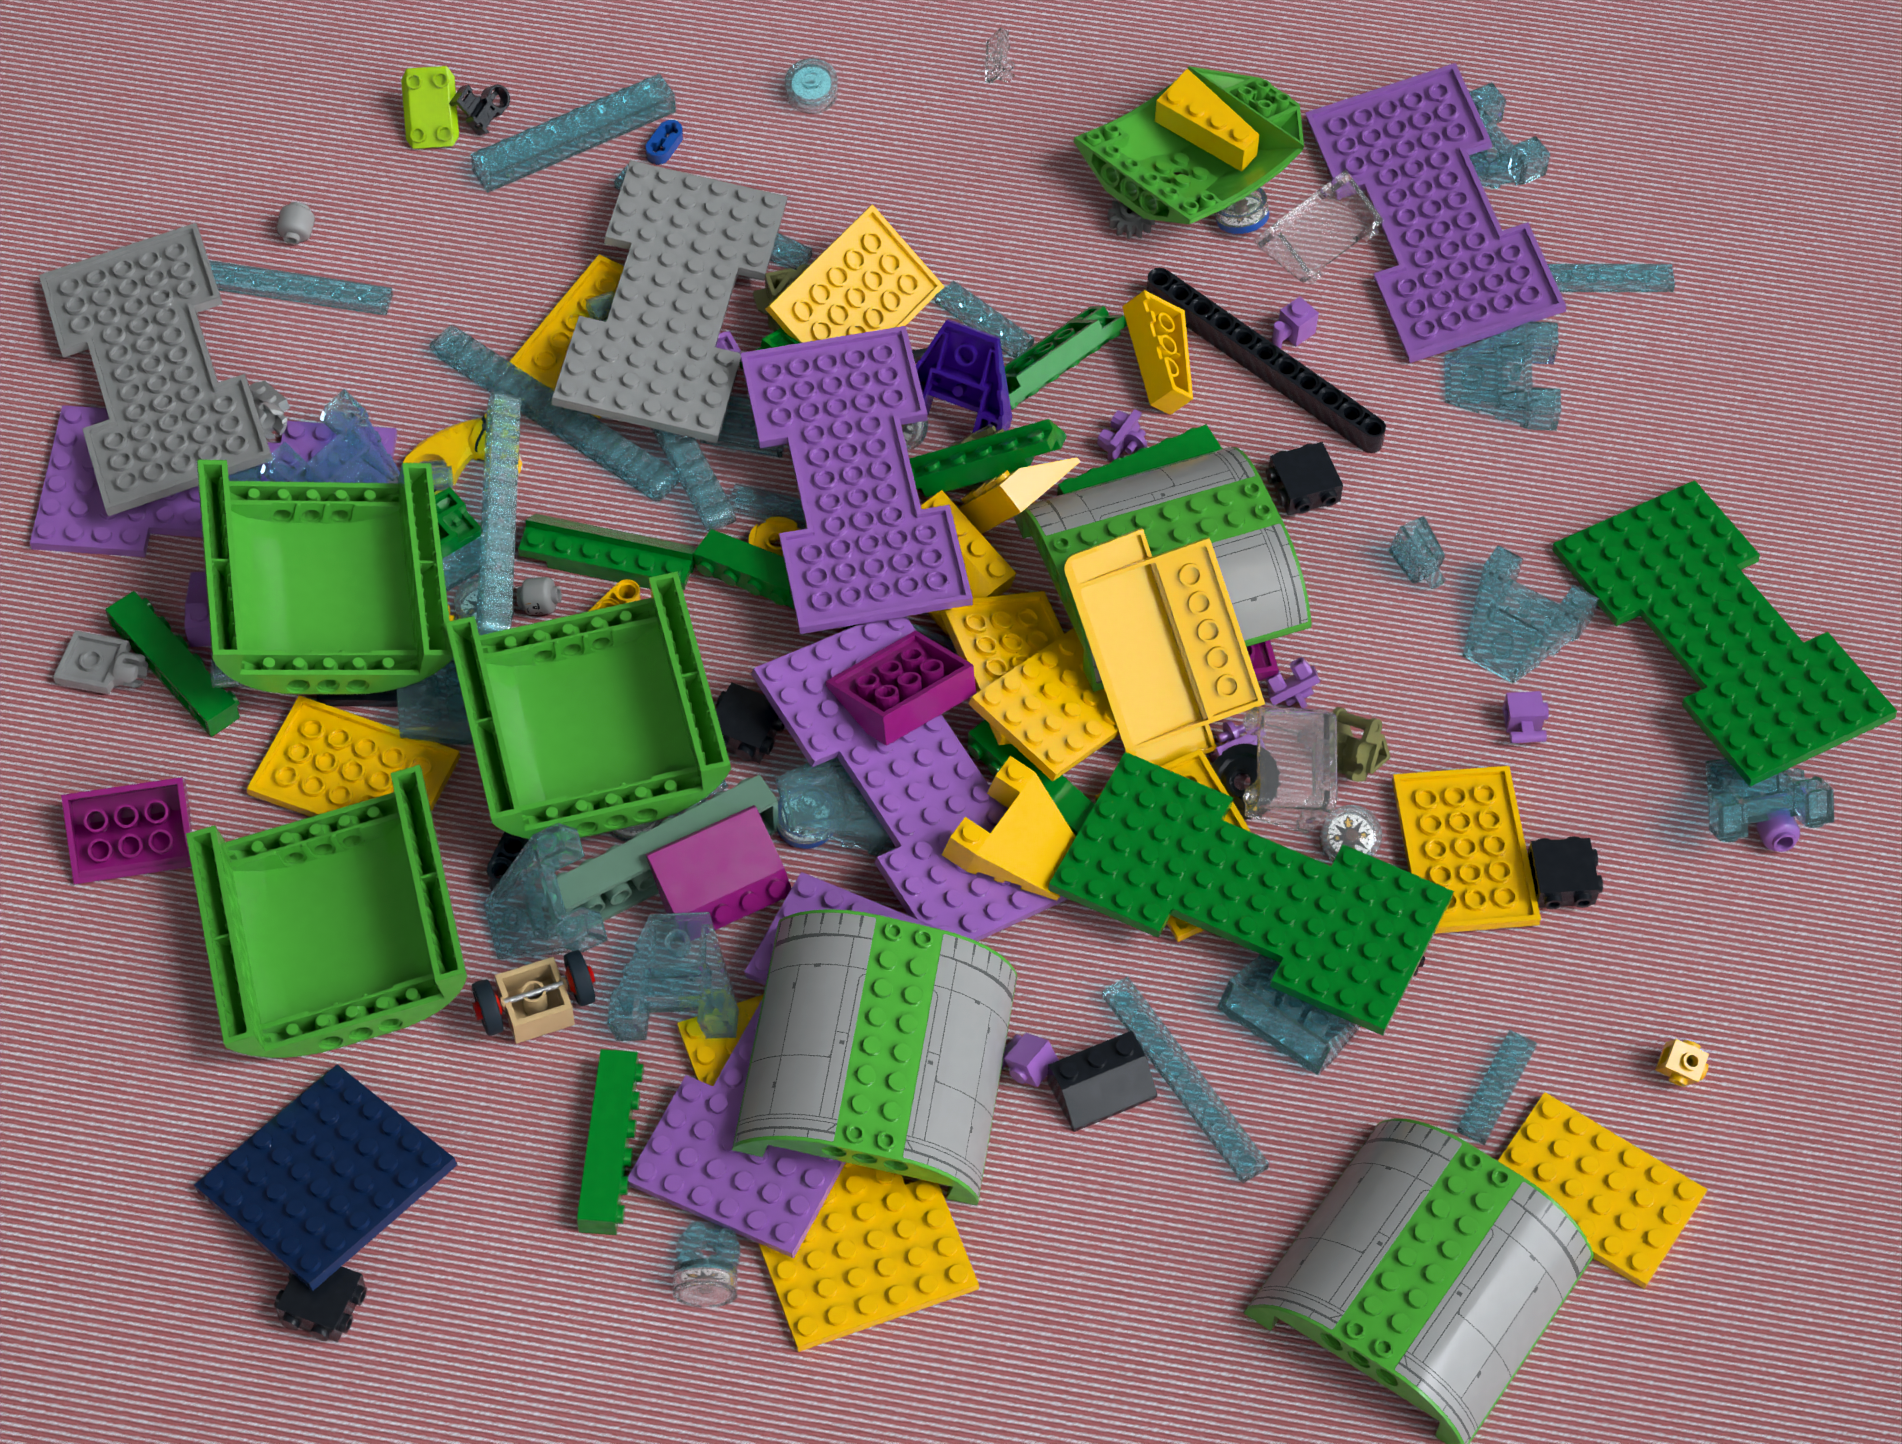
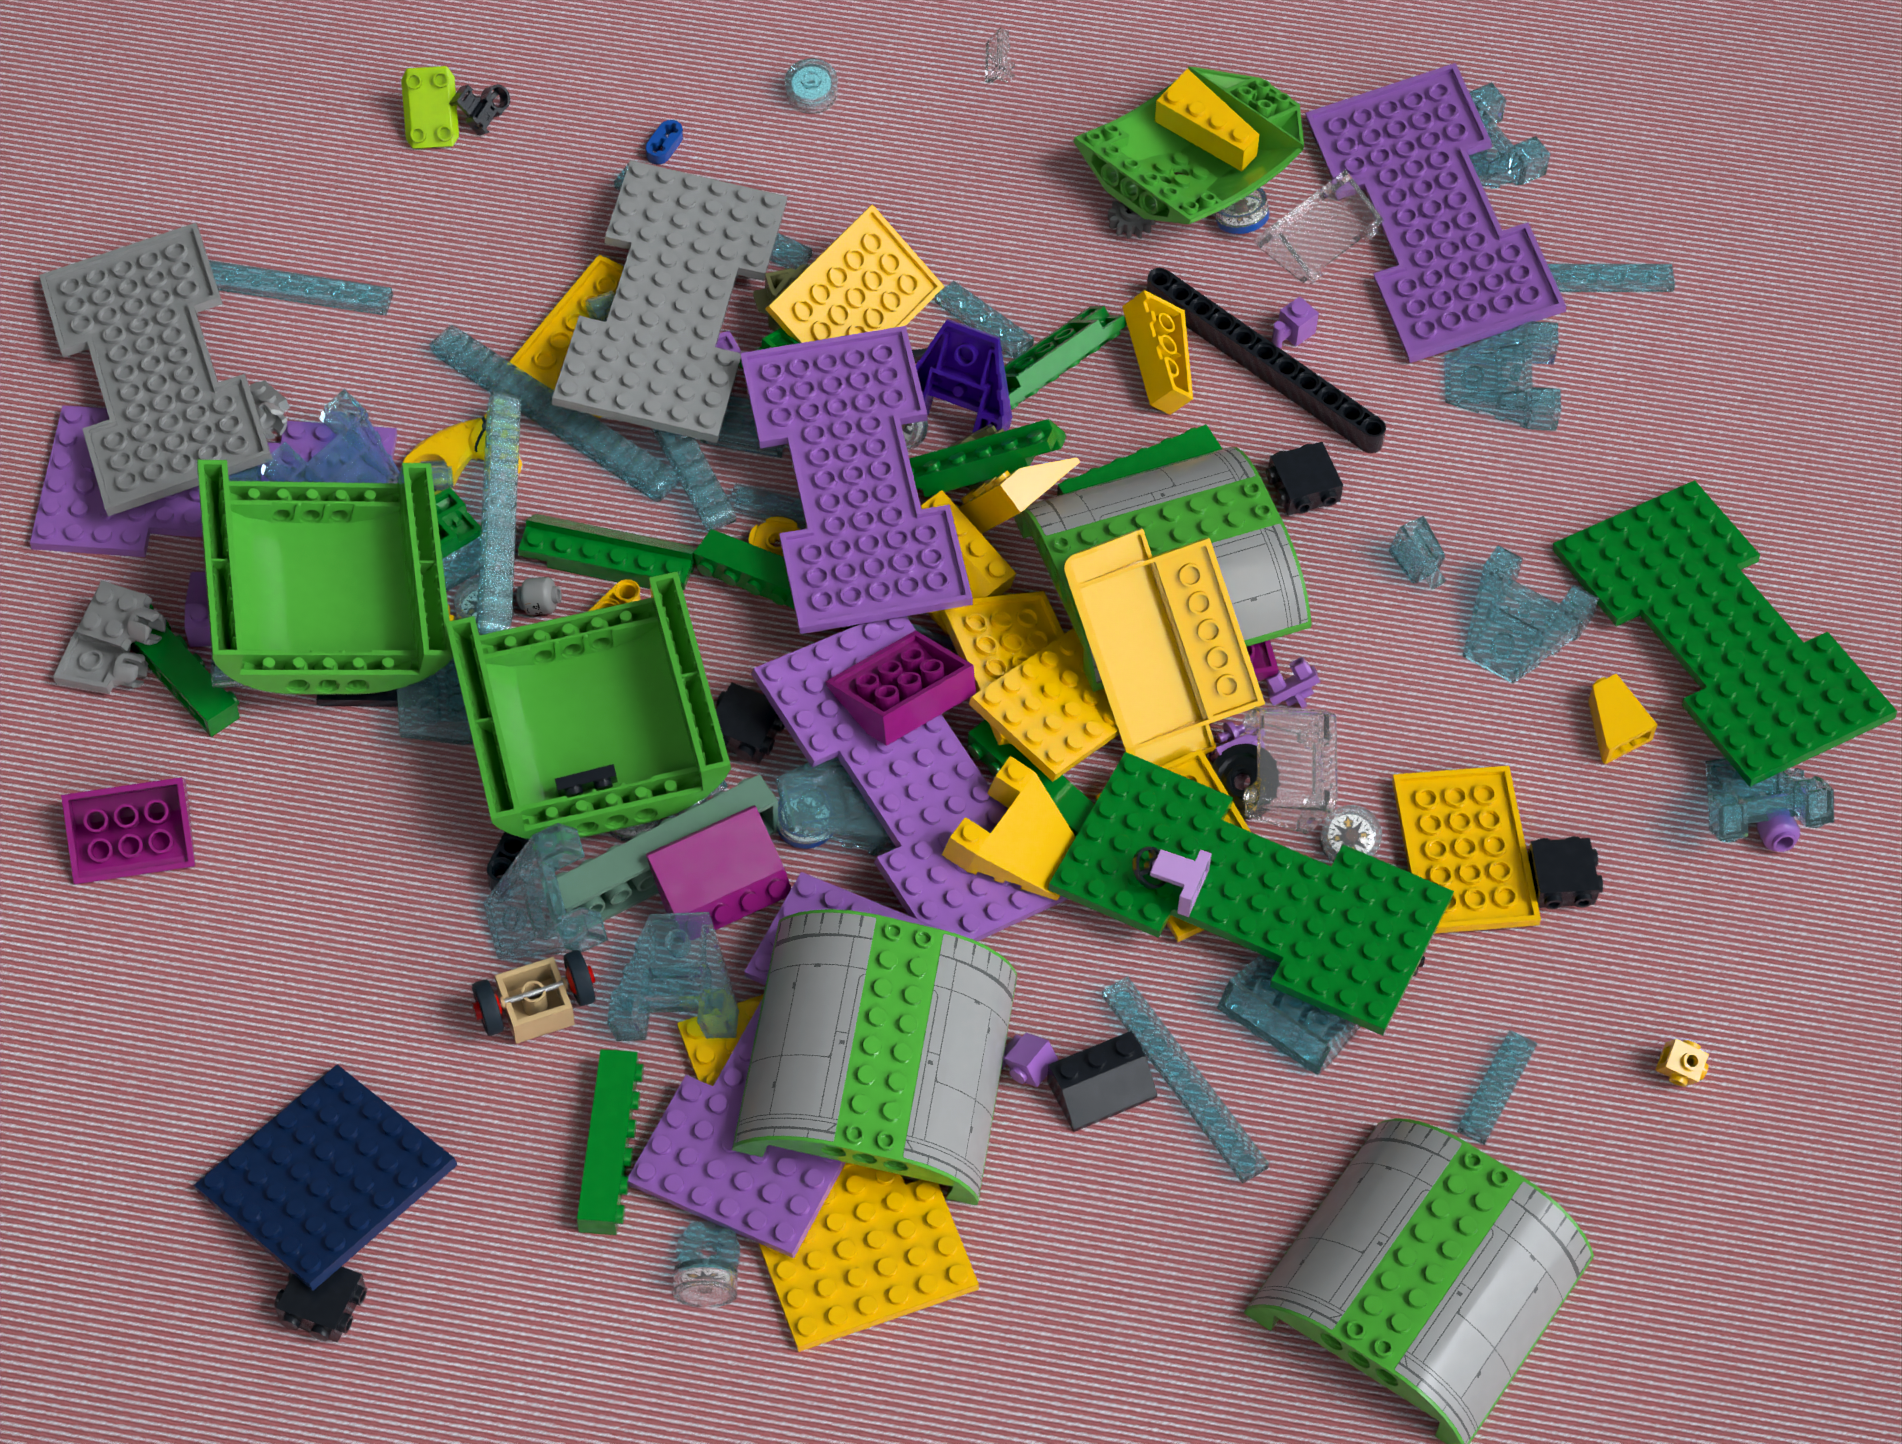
bright green slope [186,765,467,1058] -> none
yellow plate [247,695,461,817] -> none
light grey head [276,202,315,245] -> none
clear light blue brick [471,74,676,193] -> none
medium lavender hips [1097,409,1147,462] -> none
olive piece [1322,707,1391,782] -> none
yellow plate [1498,1092,1708,1289] -> none
medium lavender brick [1502,691,1549,743] -> none
none -> light grey plate [76,580,166,651]
none -> black plate [555,764,618,798]
none -> lavender piece [1133,847,1212,917]
none -> yellow slope [1588,673,1657,765]

